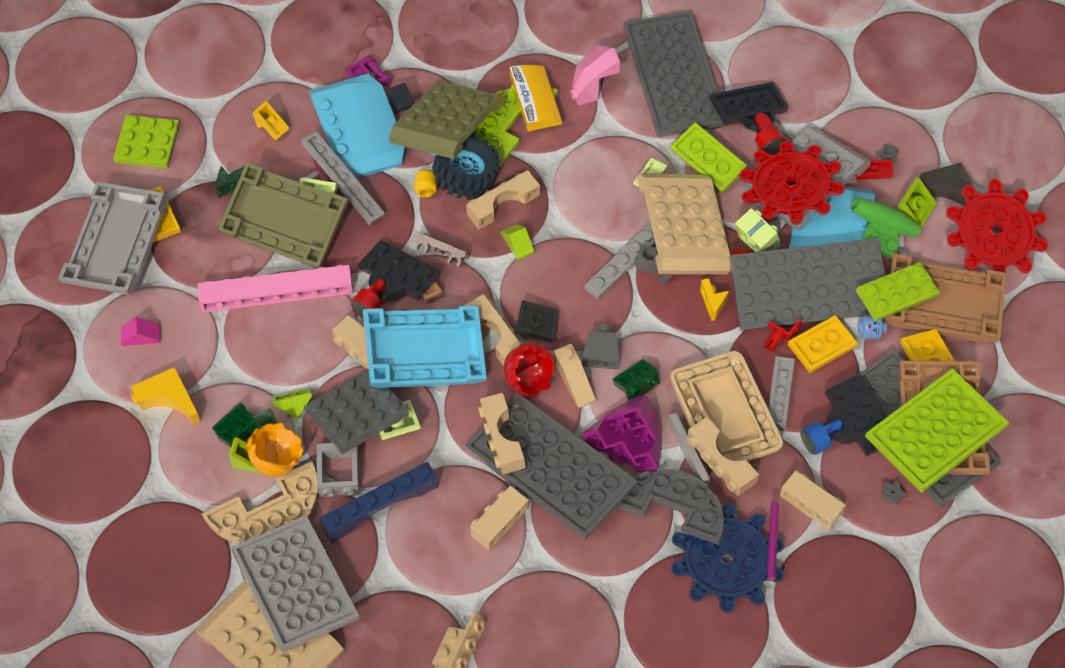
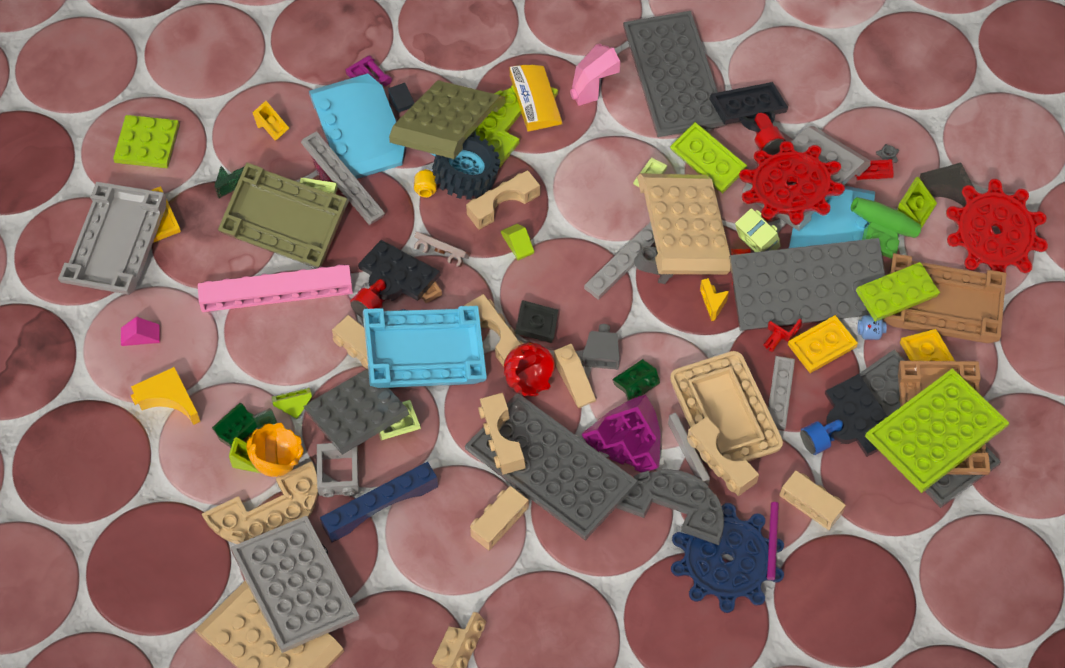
dark grey plate [880,481,906,505] -> none

